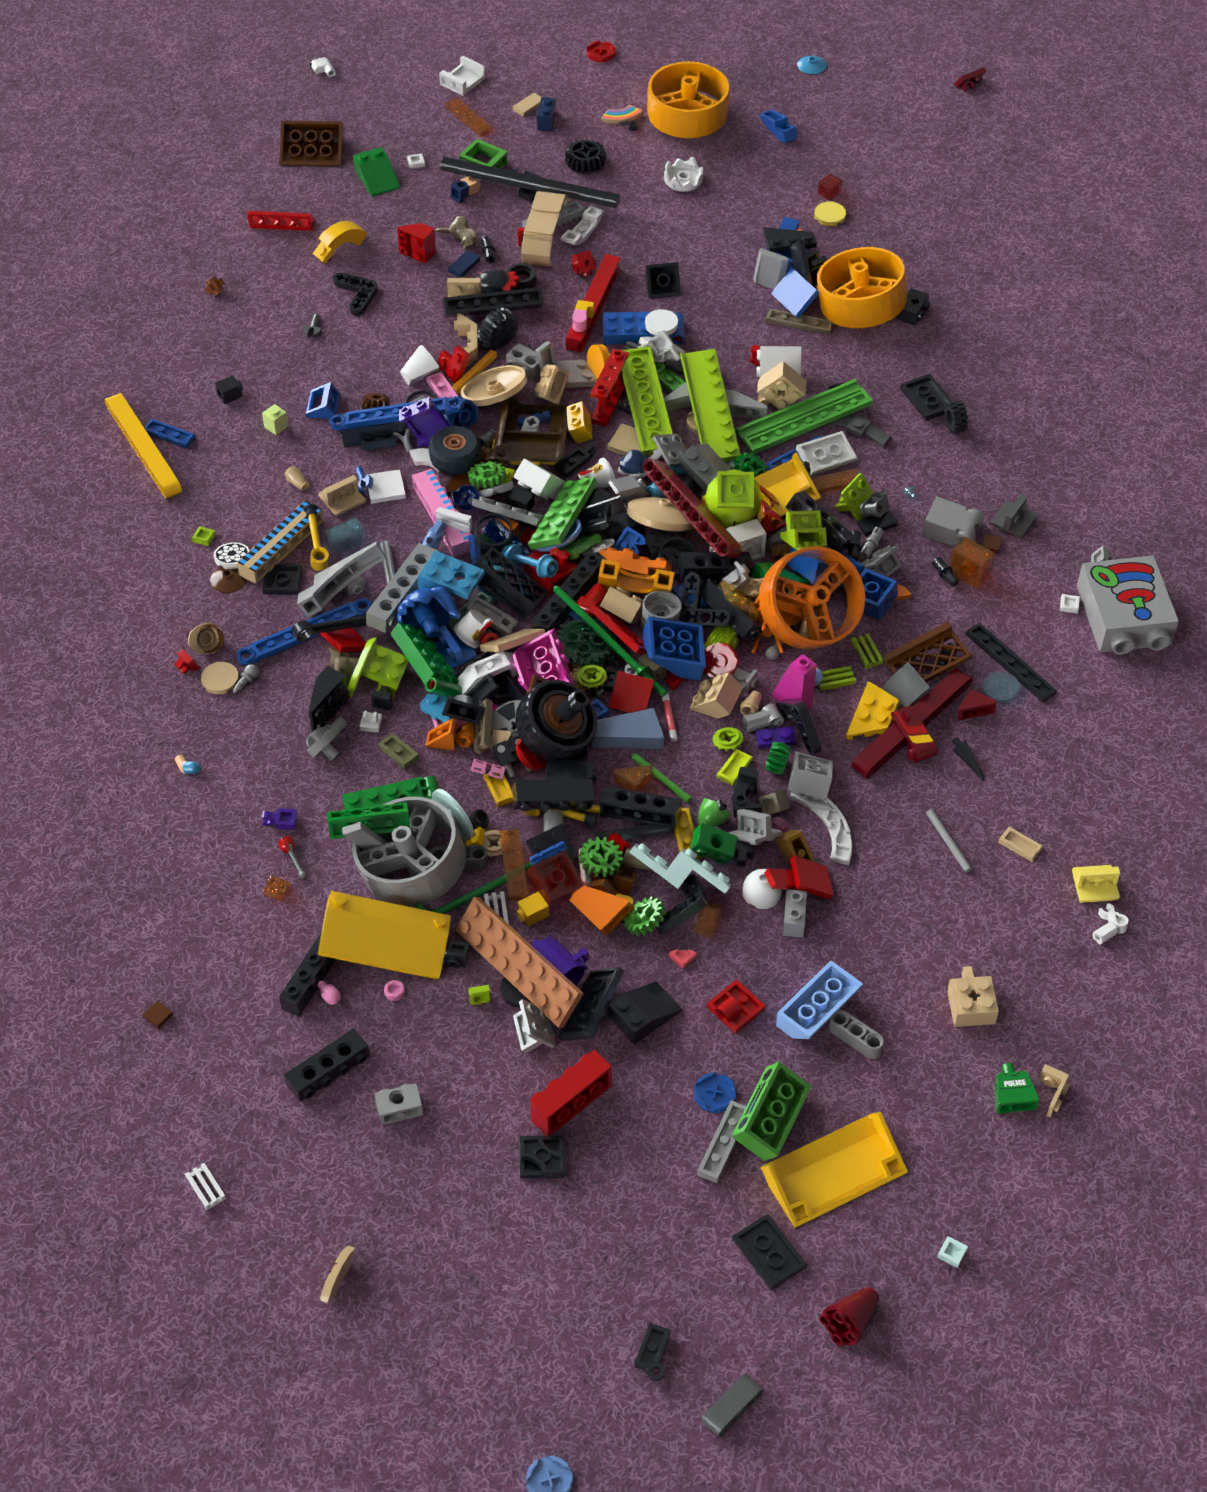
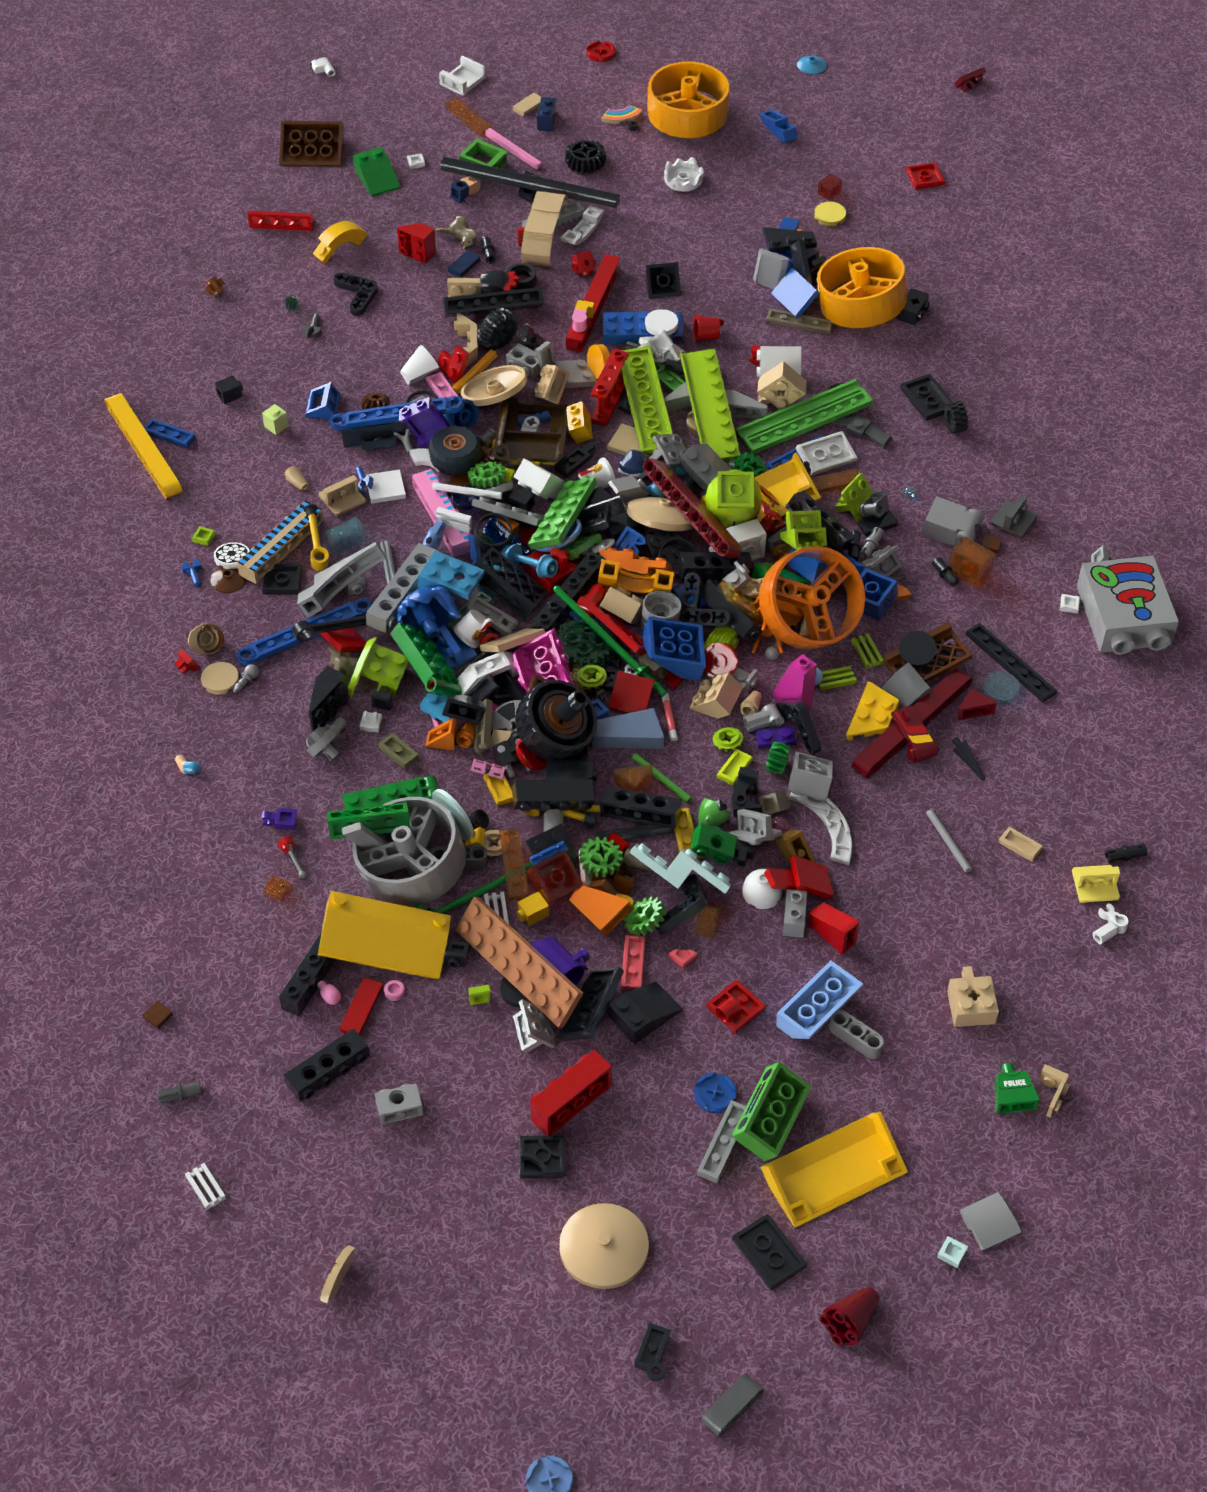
none -> dark grey axle [158,1081,202,1103]
none -> blue bar [182,558,202,587]
none -> clear green plate [285,295,298,311]
none -> red tile [339,977,383,1035]
none -> white bar [432,482,502,499]
none -> bright pink axle [486,128,542,170]
none -> black piece [517,323,544,352]
none -> tan dish [560,1203,649,1289]
none -> coral tile [621,935,646,991]
none -> red hat [693,315,724,342]
none -> red slope [808,902,860,955]
none -> black tile [898,631,937,668]
none -> red tile [906,162,945,190]
none -> light grey slope [959,1192,1022,1251]
none -> black pin [1105,843,1147,863]

